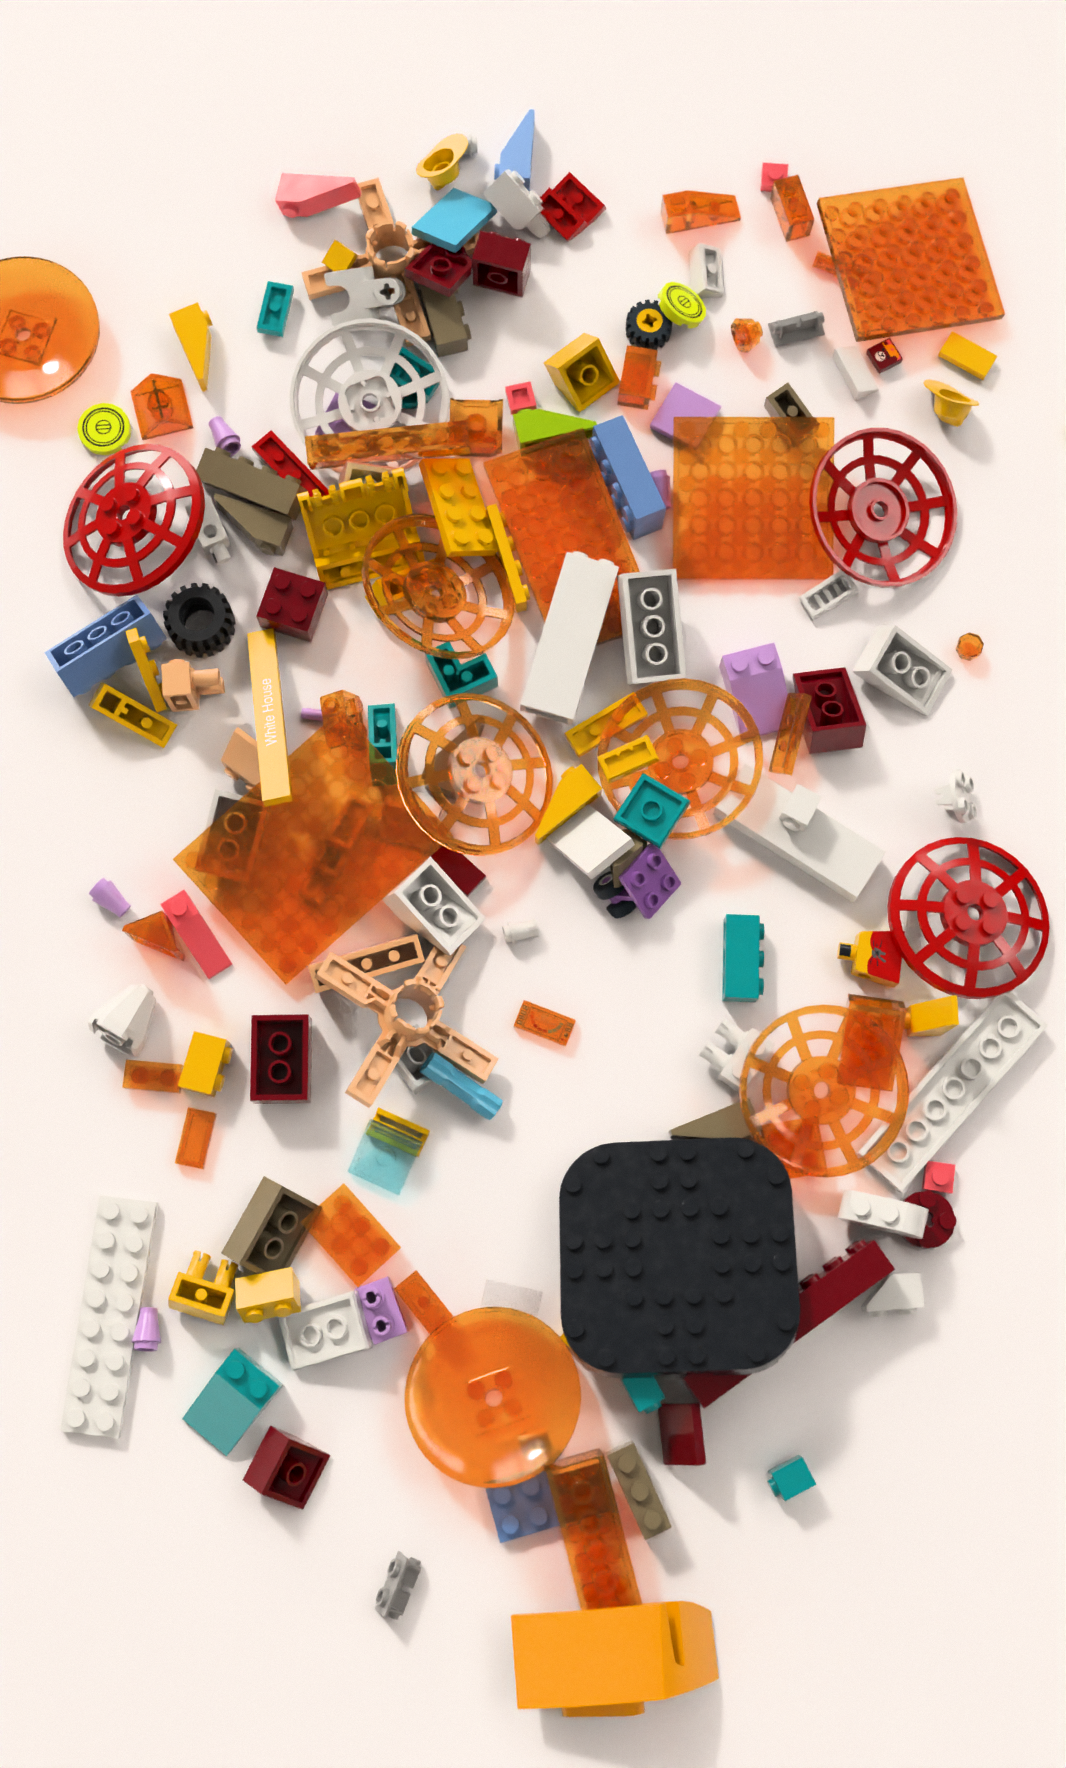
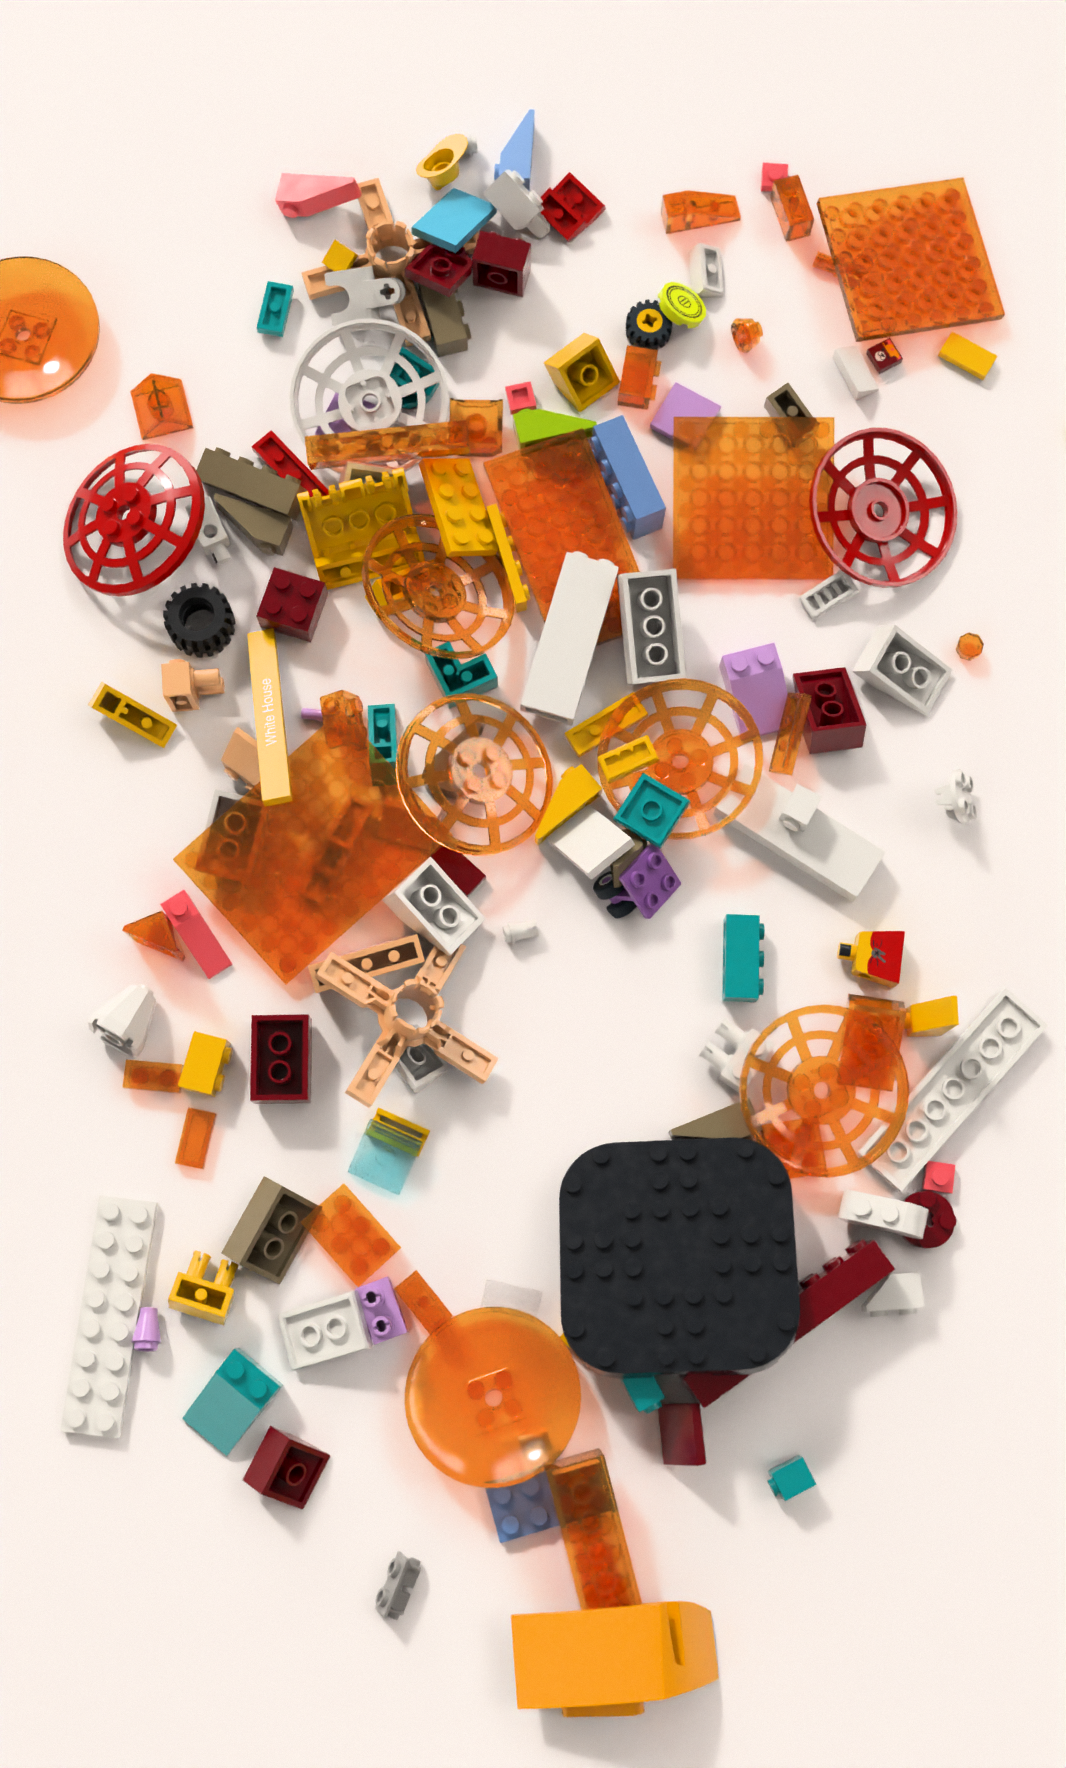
medium blue brick [44,595,167,697] -> none
neon yellow tile [77,403,132,456] -> none
lavender cone [89,878,131,918] -> none
yellow plate [125,628,167,713] -> none
yellow slope [169,302,213,392] -> none
lavender cone [208,416,241,456] -> none
yellow brick [235,1267,301,1324] -> none
medium azure axle [419,1052,503,1120] -> none
clear orange tile [514,1000,576,1047] -> none
dark tan brick [606,1440,672,1540] -> none
lavender cone [650,469,672,510] -> none
light grey hinge [768,310,825,347] -> none
red dish [887,837,1050,999] -> none
yellow piece [923,379,979,427] -> none

